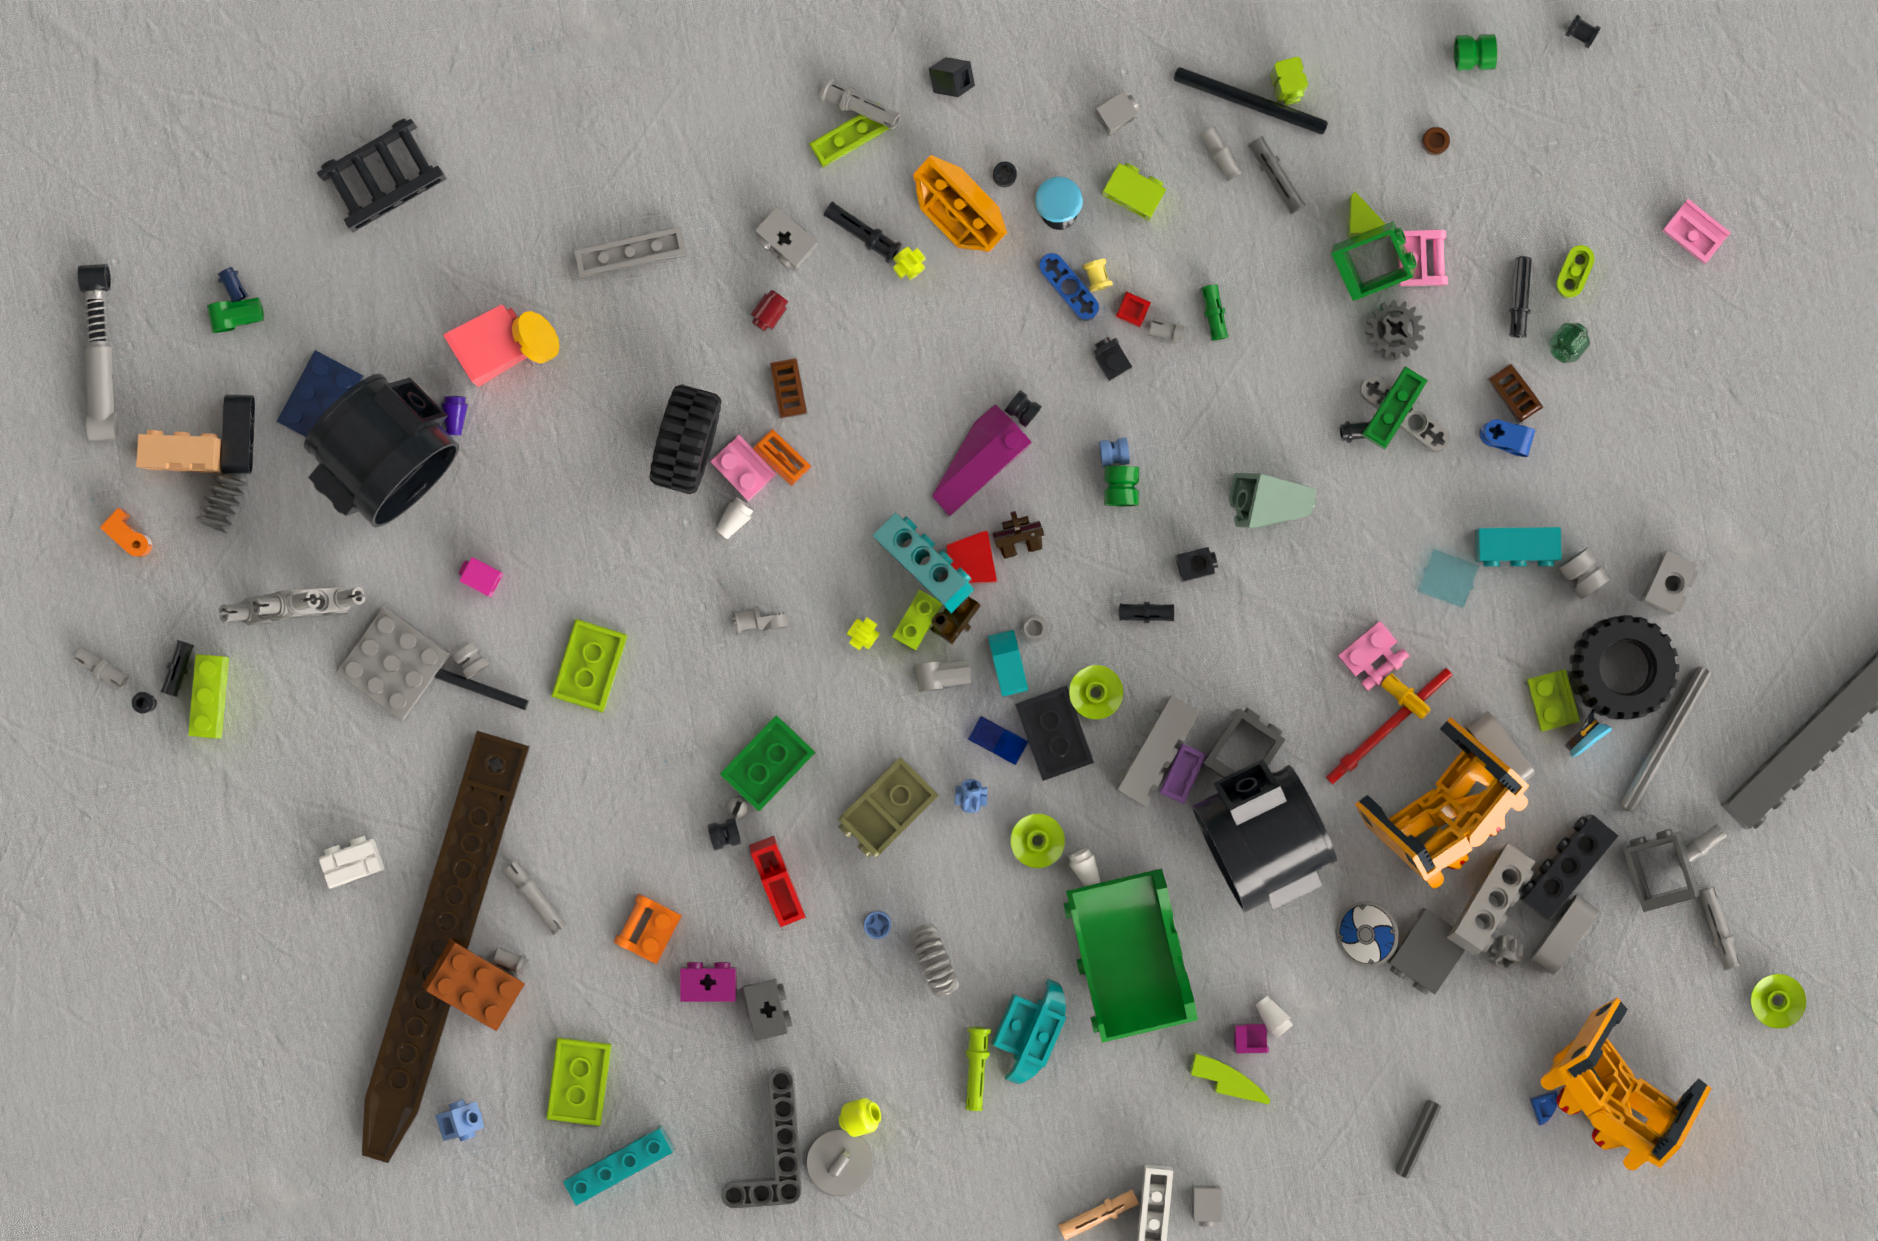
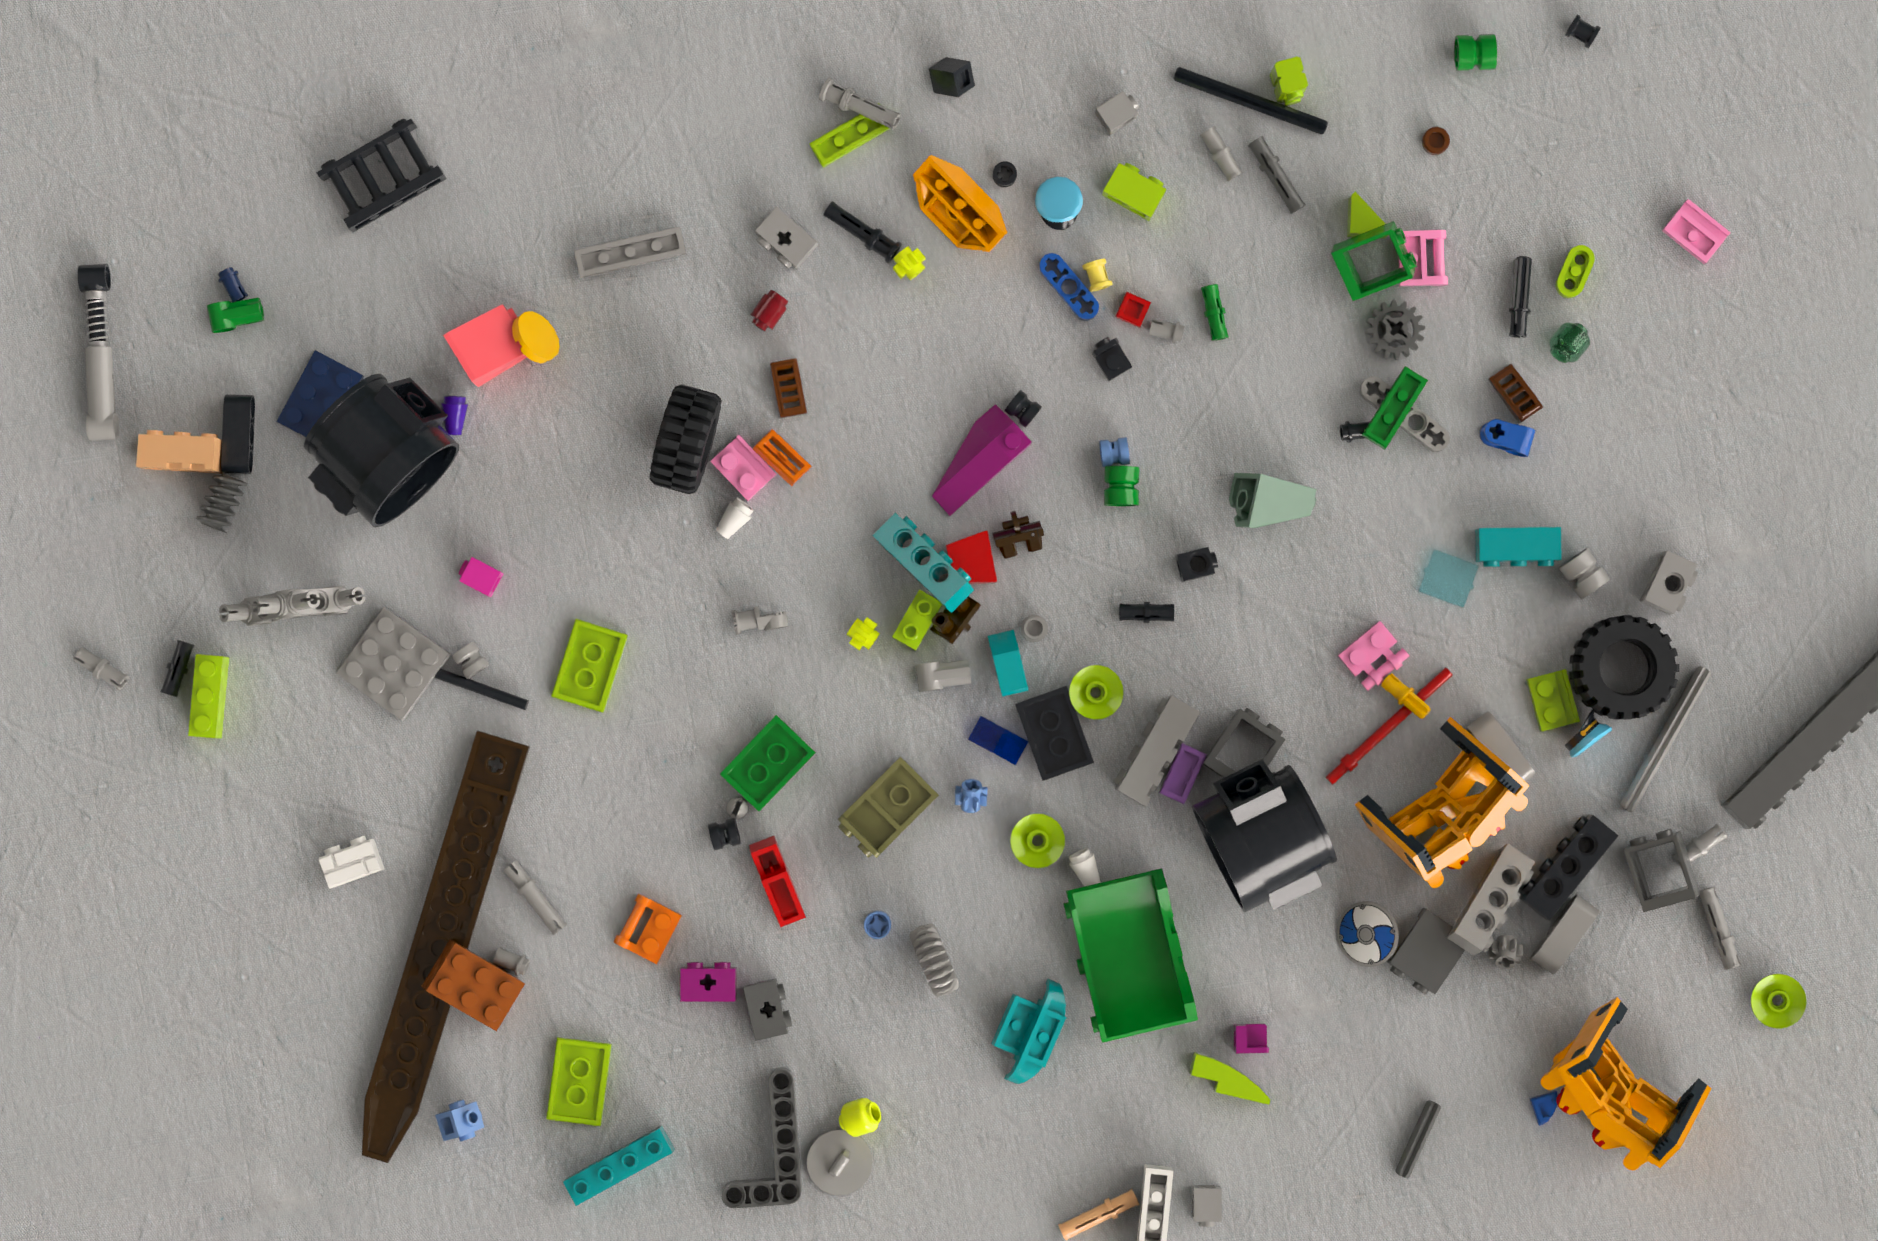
orange leg [100,507,152,557] -> none
black pin [132,692,157,714] -> none
lime pin [965,1026,992,1111] -> none
white cone [1255,996,1293,1038] -> none

